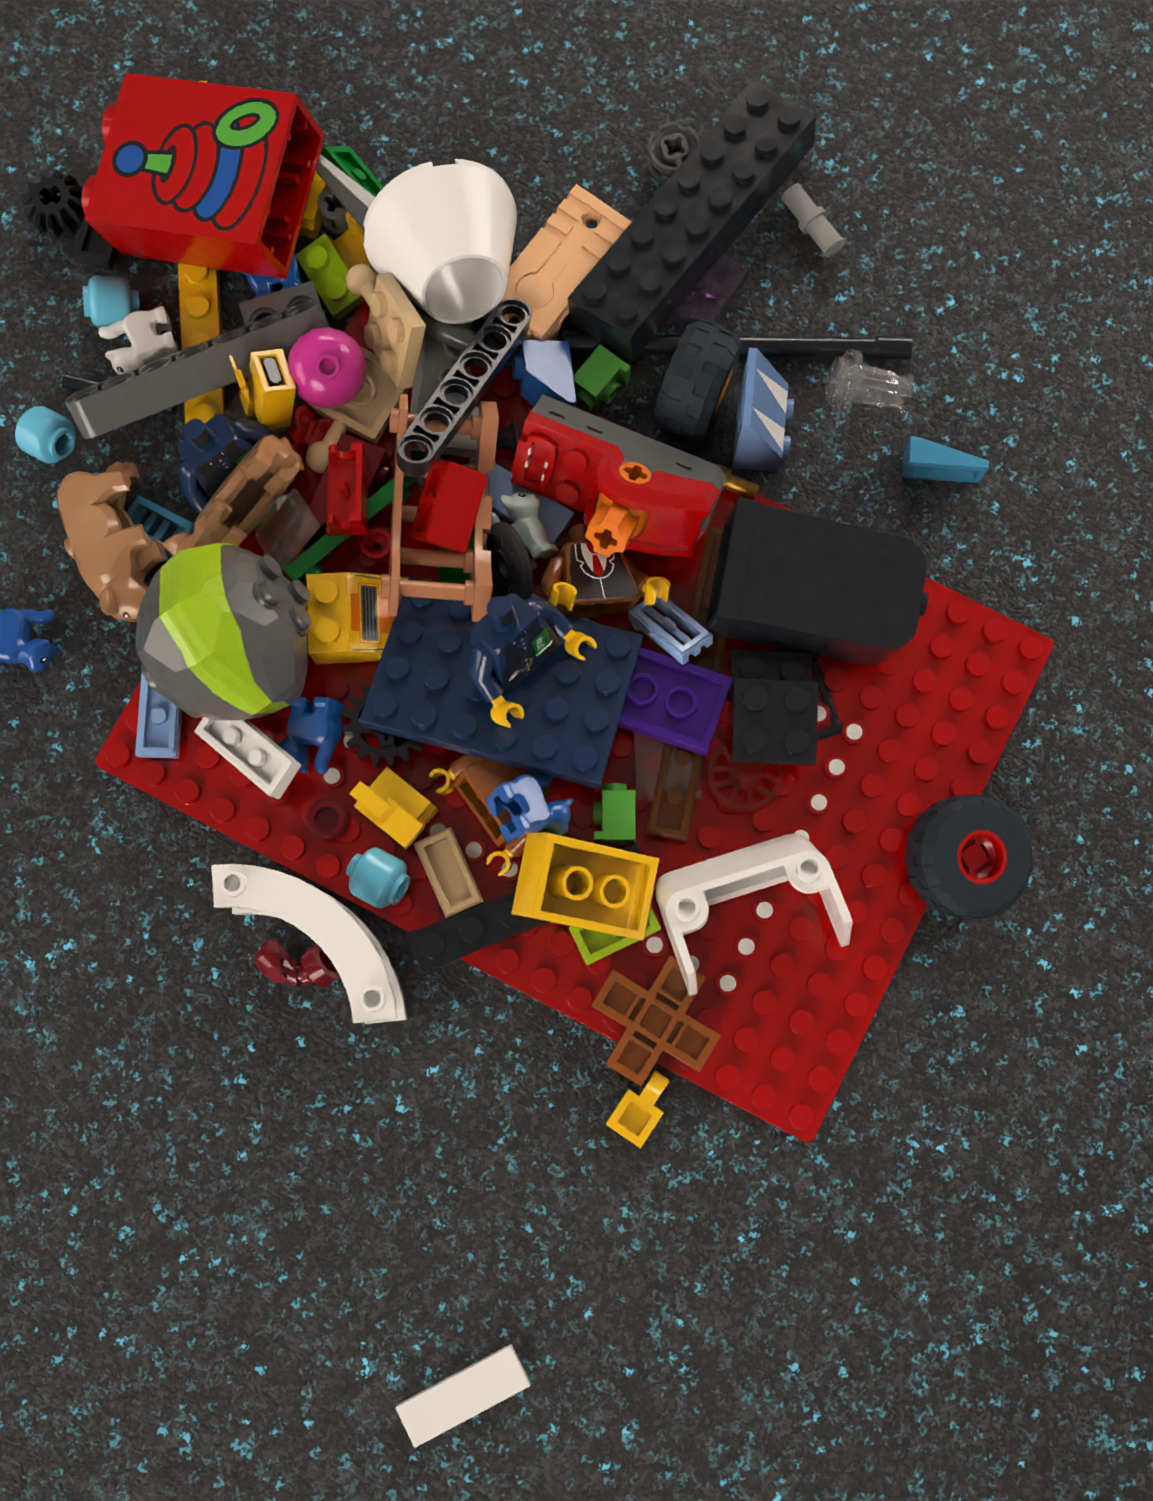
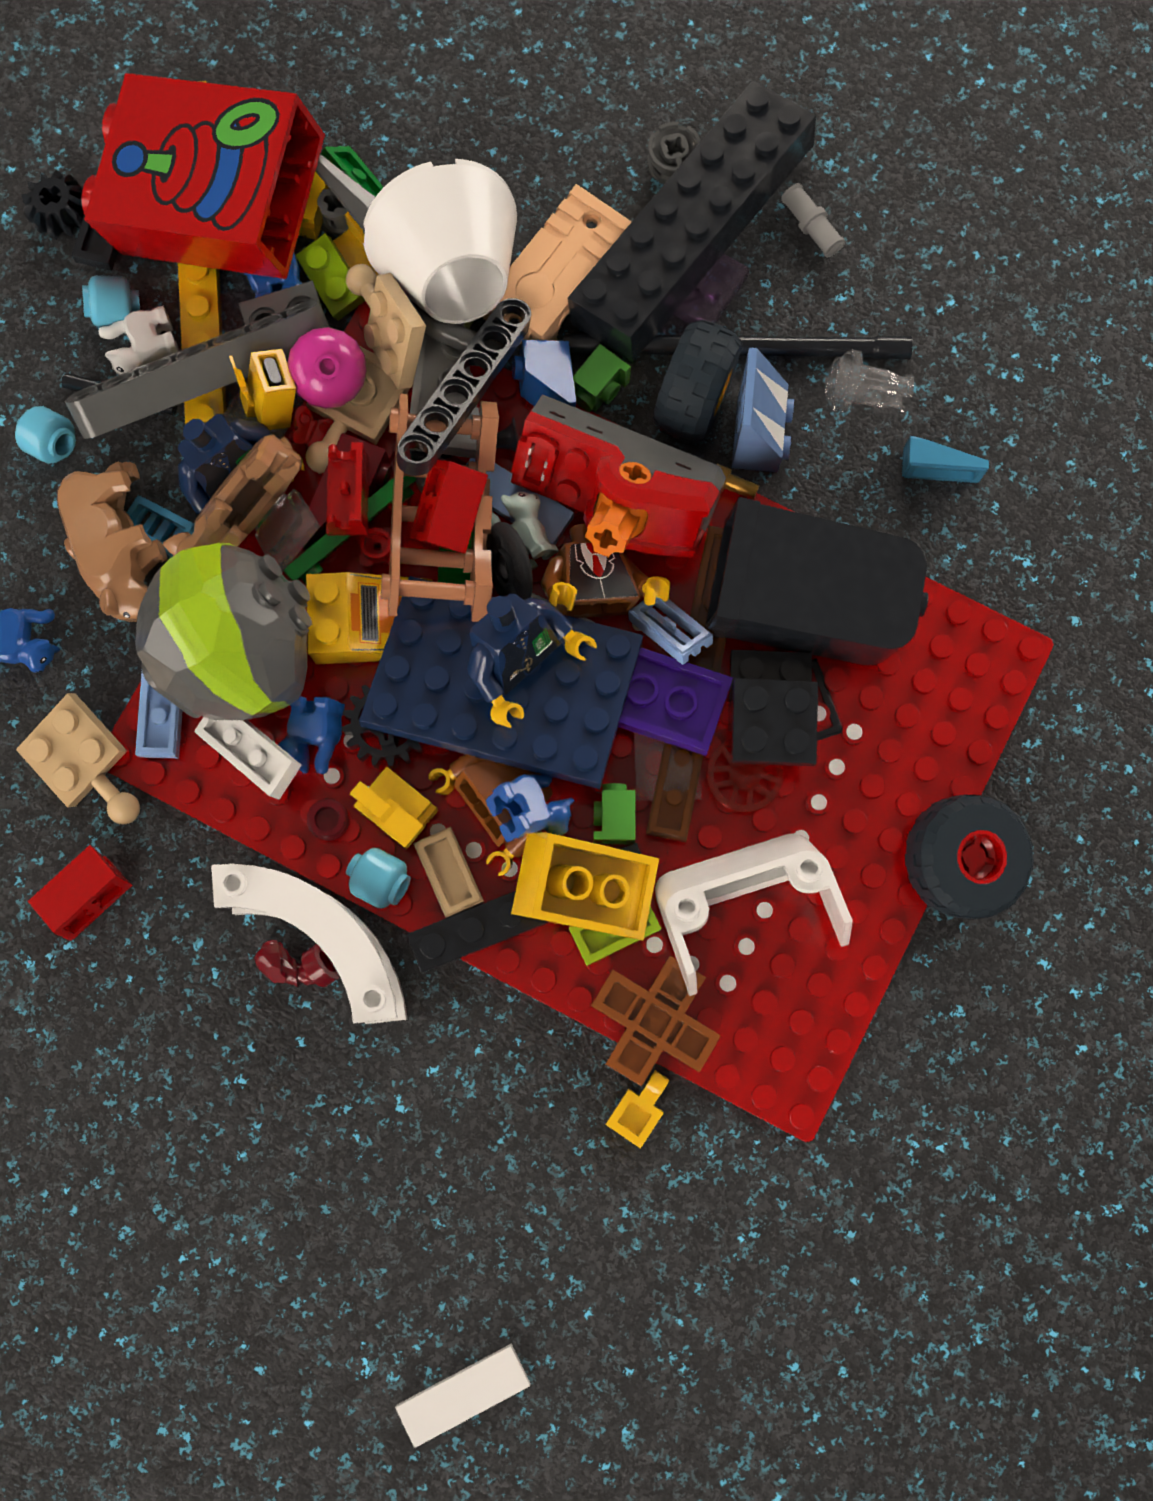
none -> tan plate [16,693,140,825]
none -> red hinge [28,845,133,941]

